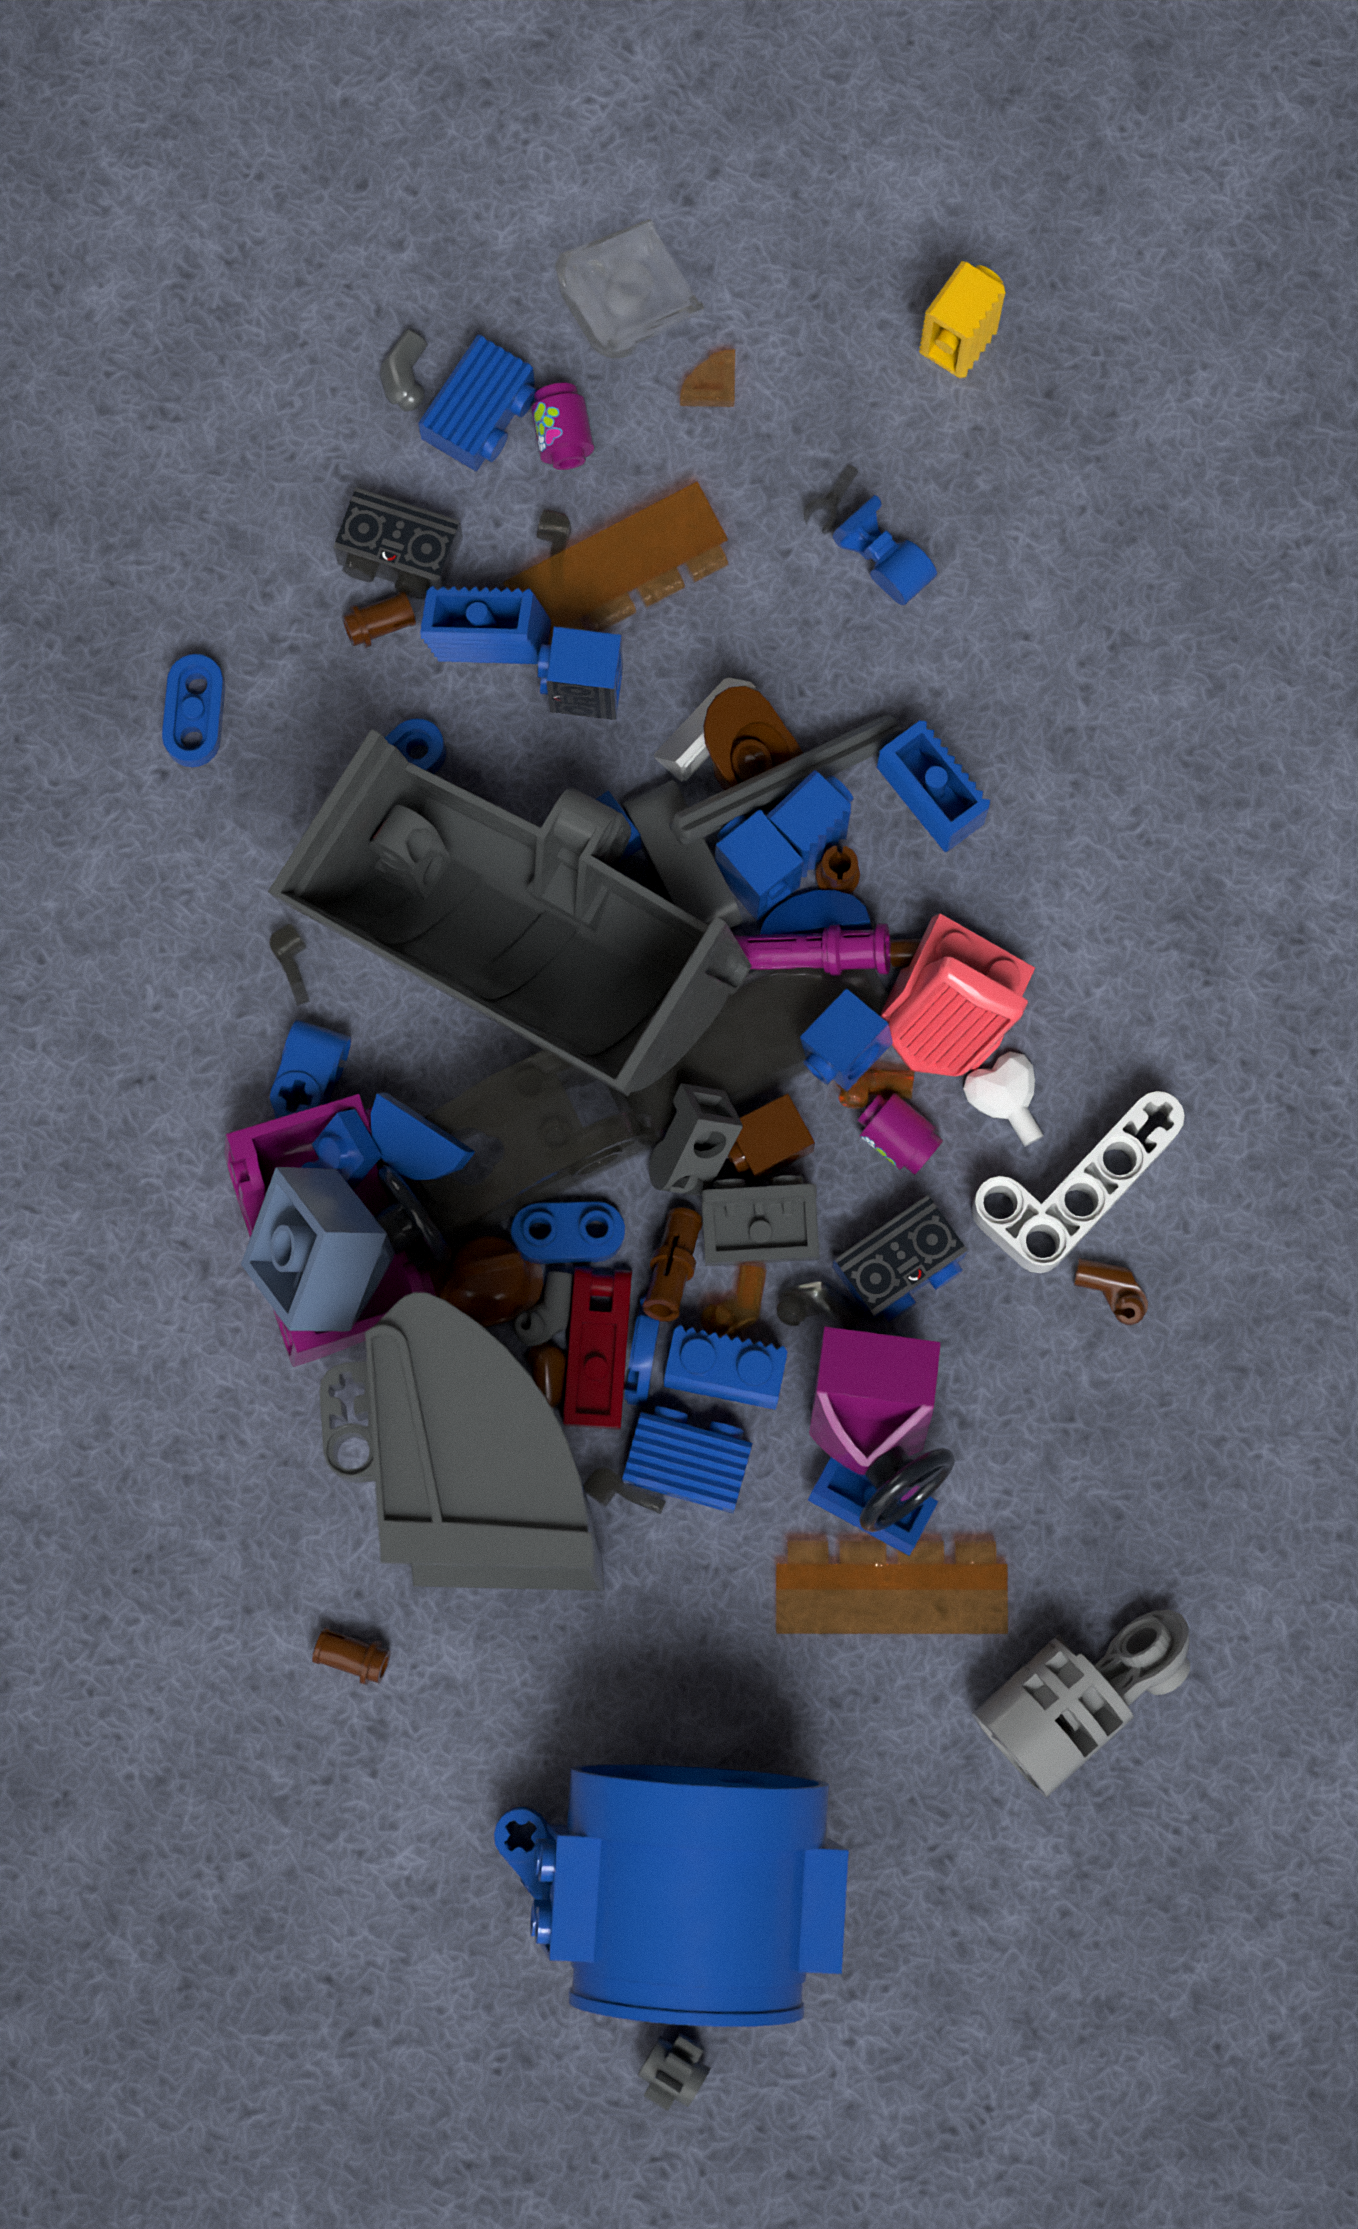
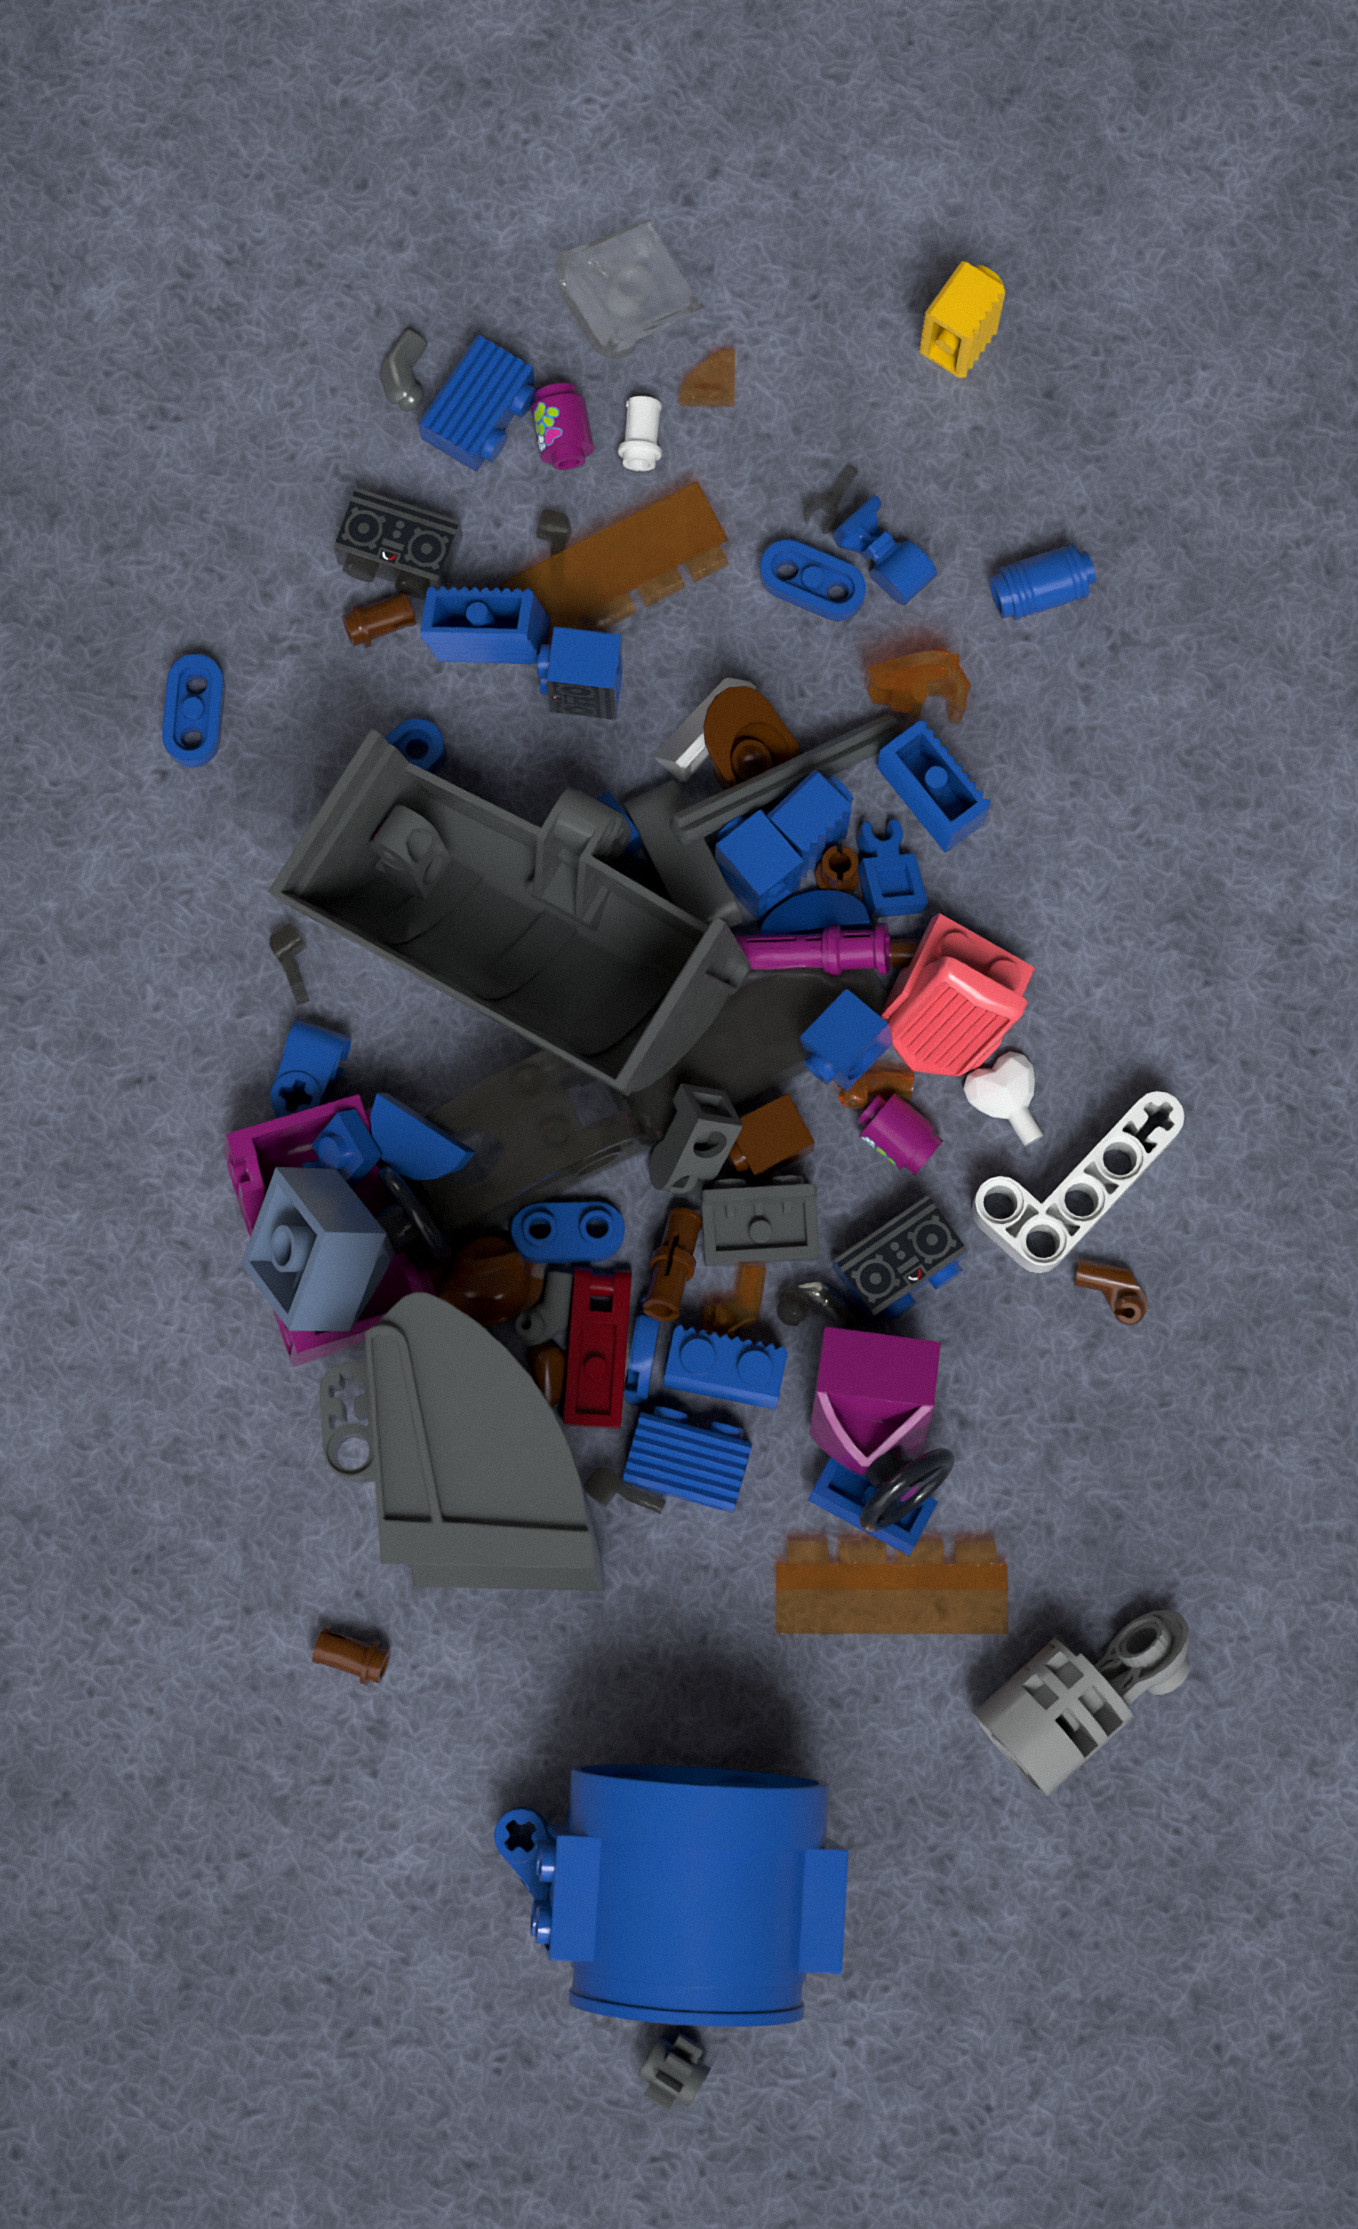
none -> white pin [618,396,662,471]
none -> blue plate [760,540,866,621]
none -> blue plate [856,819,928,919]
none -> clear orange hand [864,648,971,724]
none -> blue head [989,544,1096,620]

